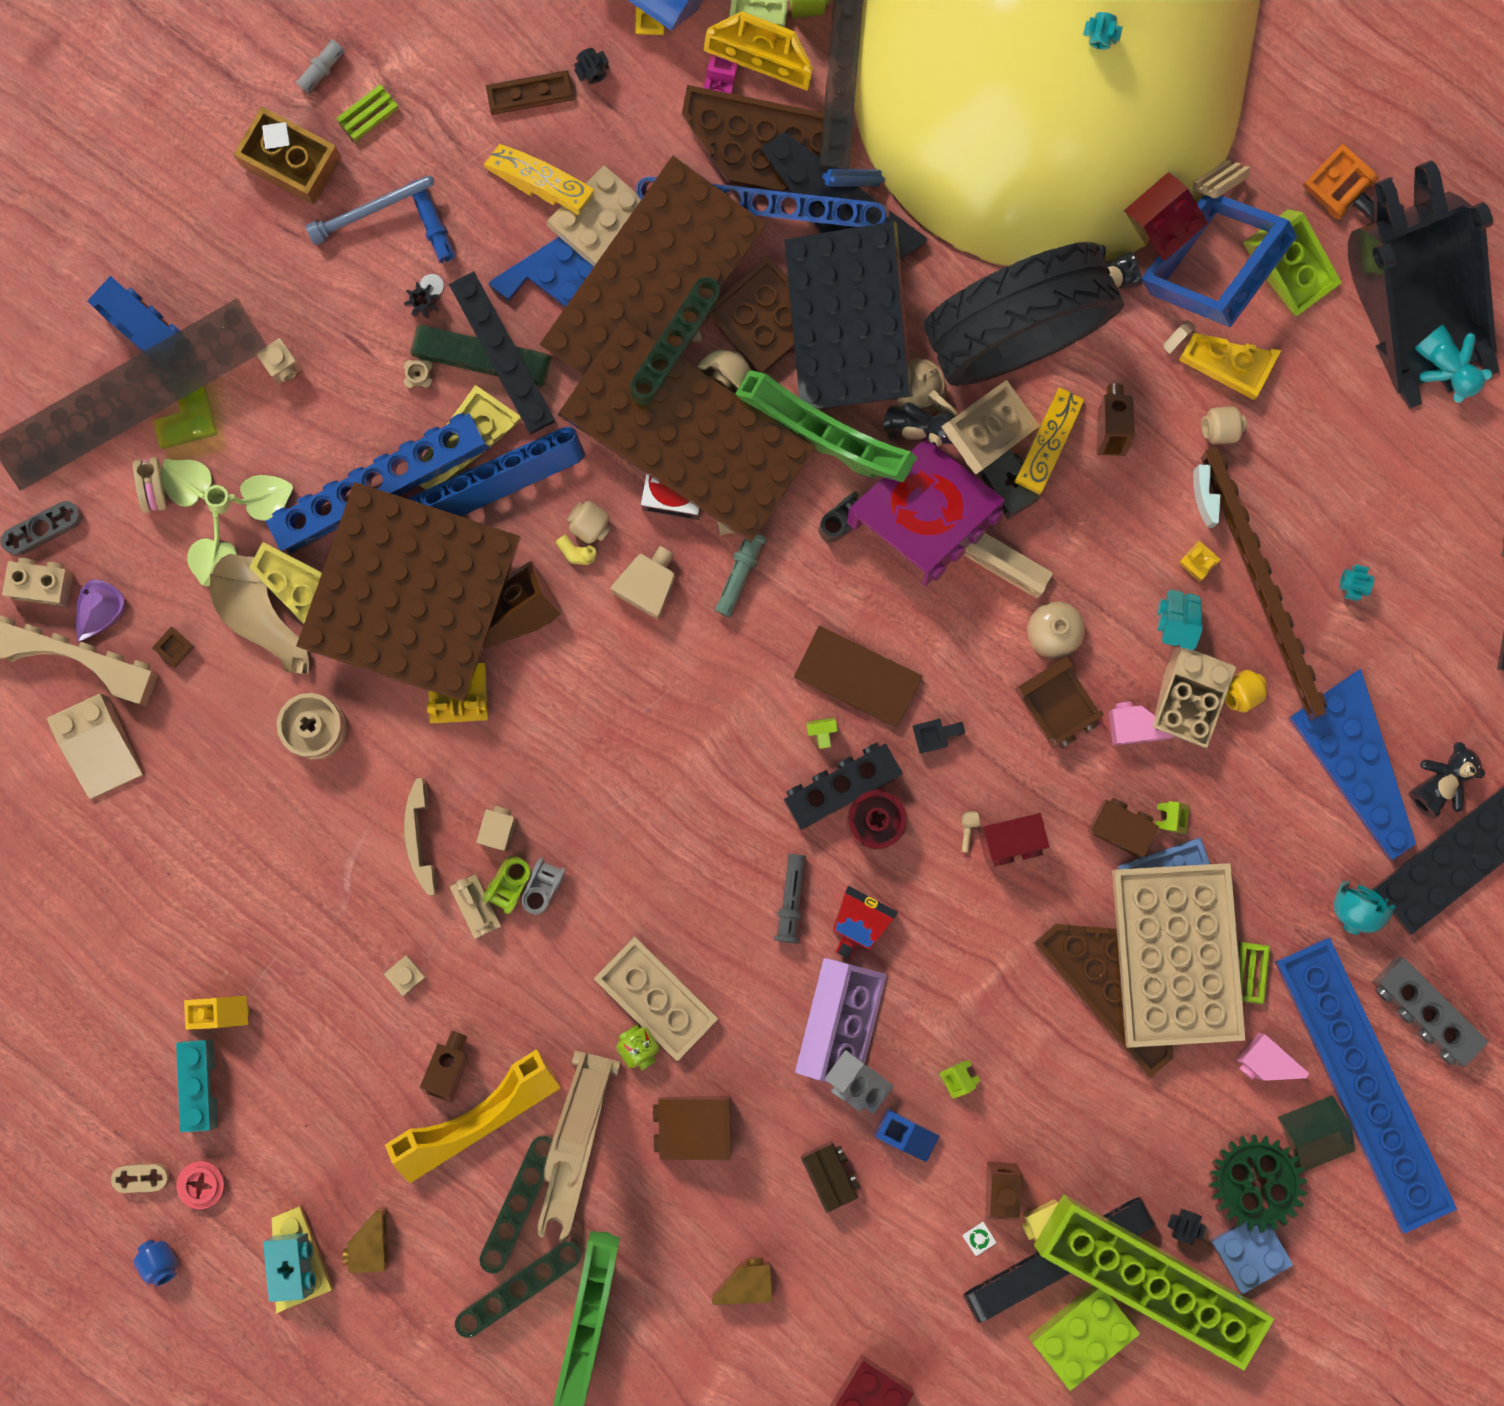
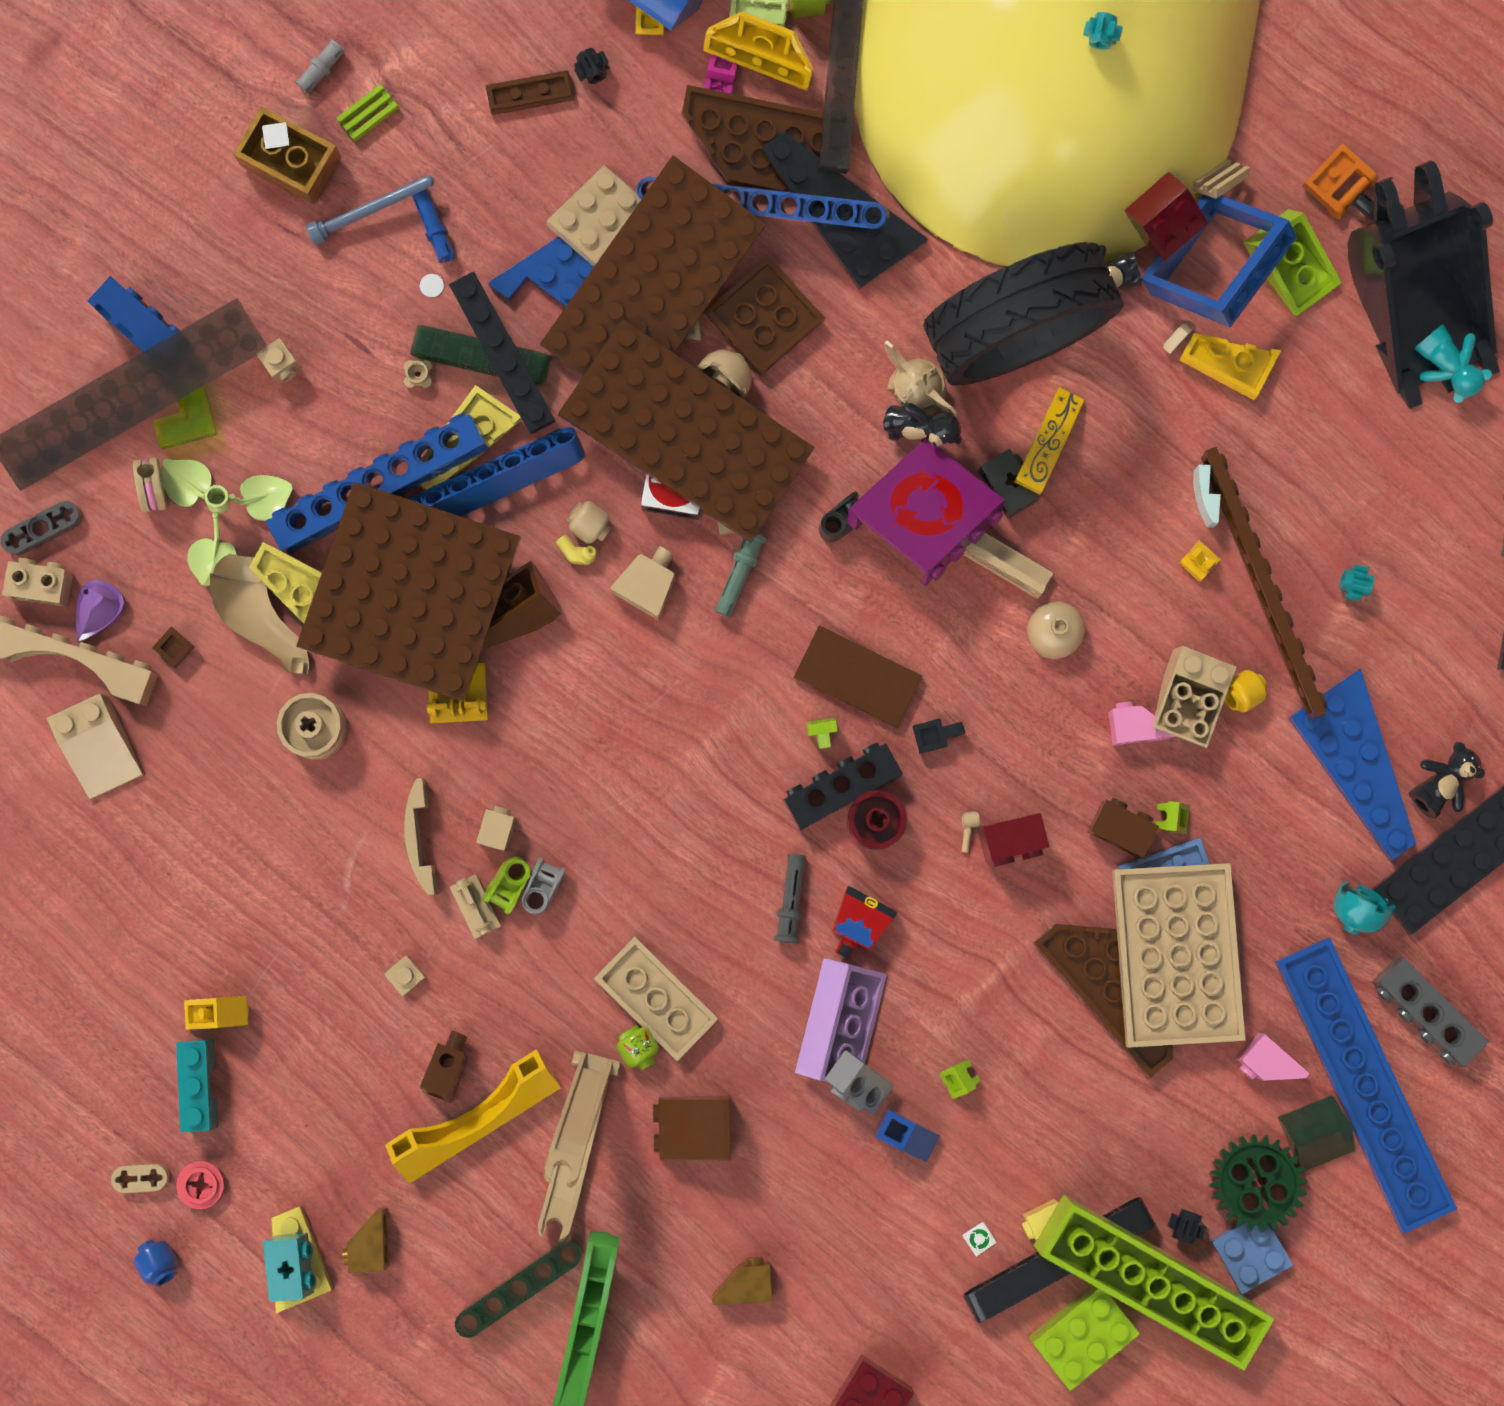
black gear [404,282,441,319] -> none
clear green beam [479,1134,554,1274] -> none
yellow slope [484,144,594,215] -> none
clear green beam [630,277,720,405] -> none
bright green arch [735,370,917,482] -> none
black plate [784,221,913,410] -> none
dark brown brick [801,1141,861,1213] -> none
blue axle [822,169,885,187] -> none
tan plate [942,380,1040,474] -> none
reddish brown torso [985,1162,1022,1220] -> none
reddish brown panel [1015,656,1104,748] -> none
reddish brown torso [1097,383,1135,456] -> none
teal brick [1157,589,1203,650] -> none
tan head [1201,406,1247,445] -> none
lime tile [1238,942,1270,1004] -> none

